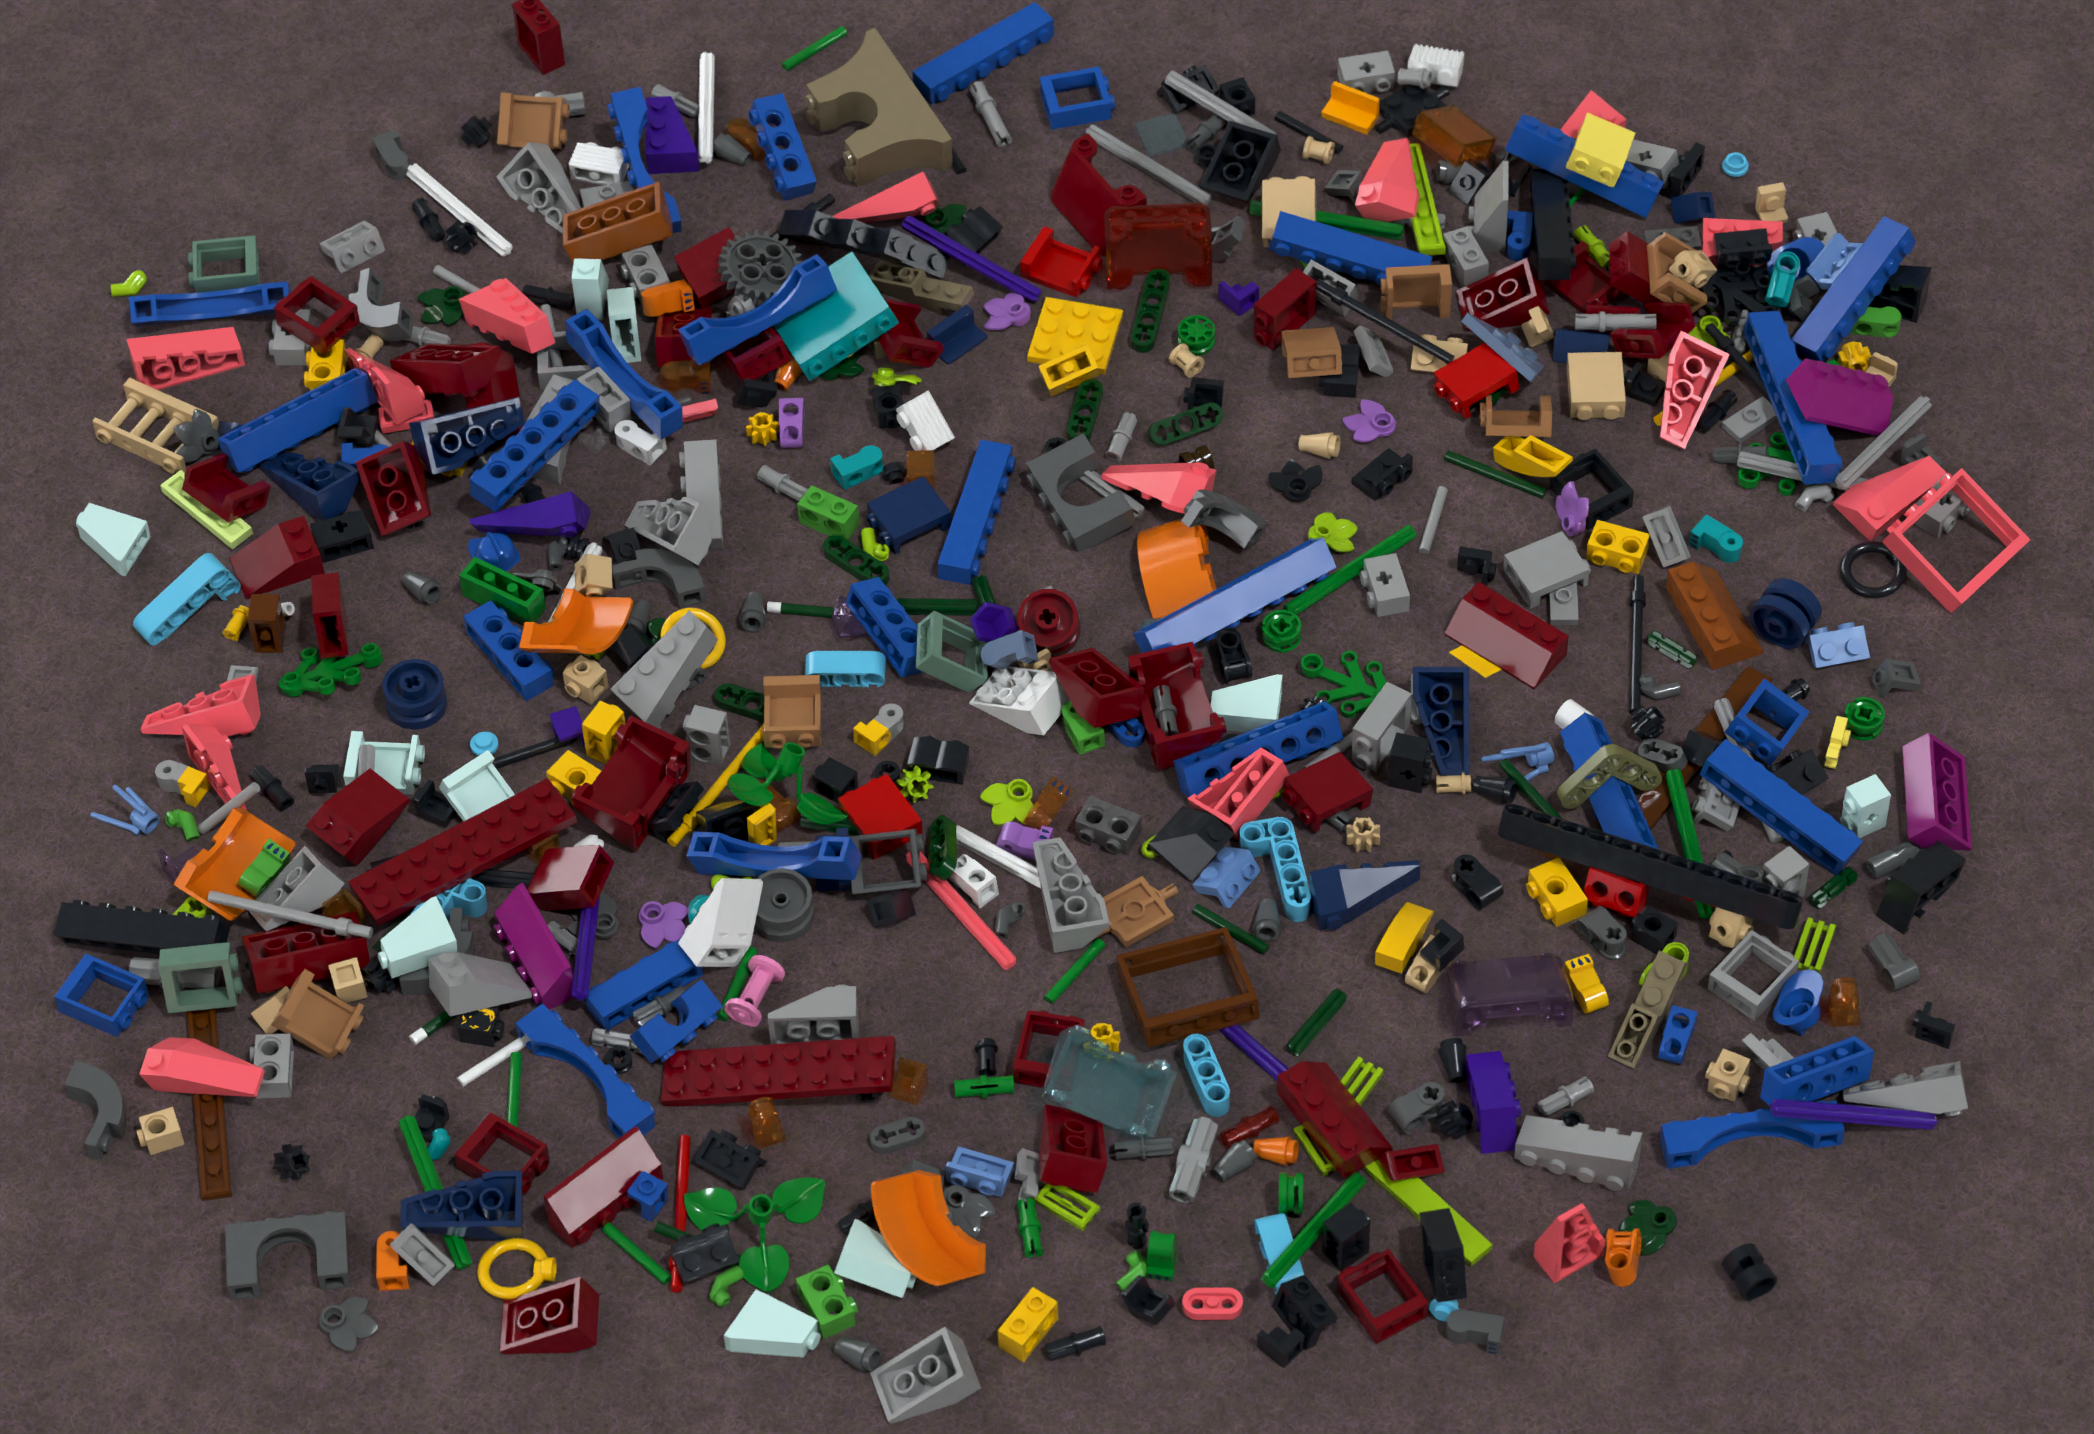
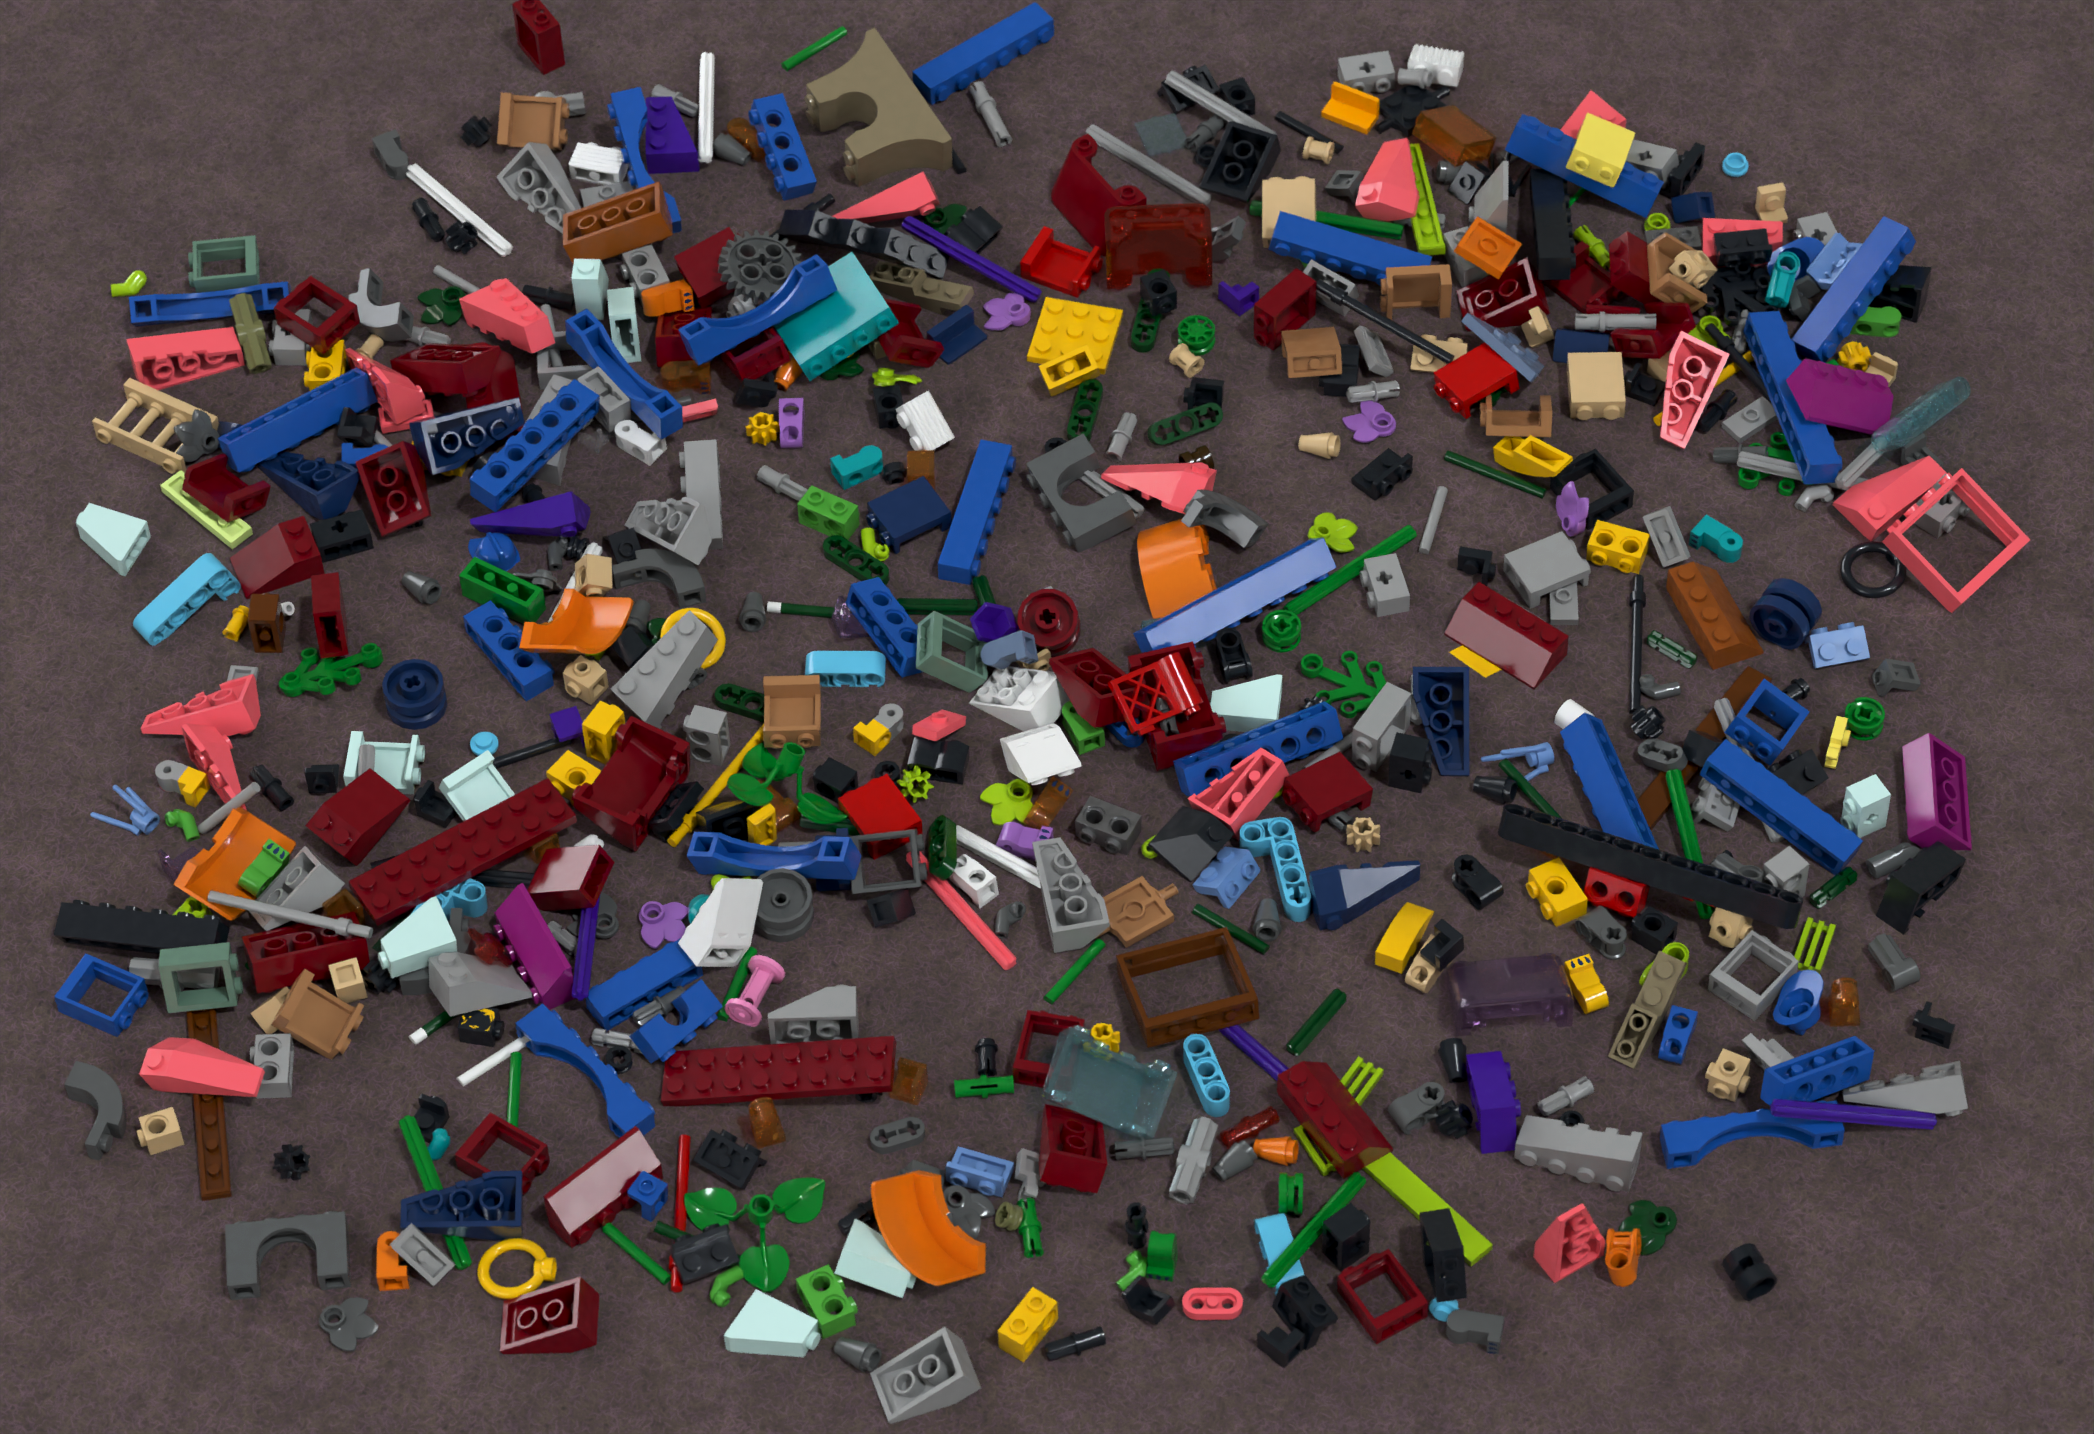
light grey bracket [319,220,385,273] -> none
lime tile [1034,1183,1100,1231] -> none
blue window [1040,66,1115,130] -> none
black plate [1269,459,1323,502] -> none
dark red slope [1378,1144,1445,1182] -> none
tan pin [1436,772,1471,795] -> none
blue leg [1506,210,1533,261] -> none
olive beam [1557,744,1662,809] -> none
none -> olive piece [229,293,272,374]
none -> clear red plate [467,926,512,967]
none -> coral plate [912,709,966,742]
none -> olive bush [995,1202,1023,1232]
none -> white slope [1000,723,1082,785]
none -> red piece [1107,652,1204,737]
none -> black brick [1140,269,1177,316]
none -> light grey axle [1346,380,1400,403]
none -> orange plate [1454,216,1522,280]
none -> lime plate [1644,213,1671,231]
none -> clear light blue beam [1871,376,1971,454]

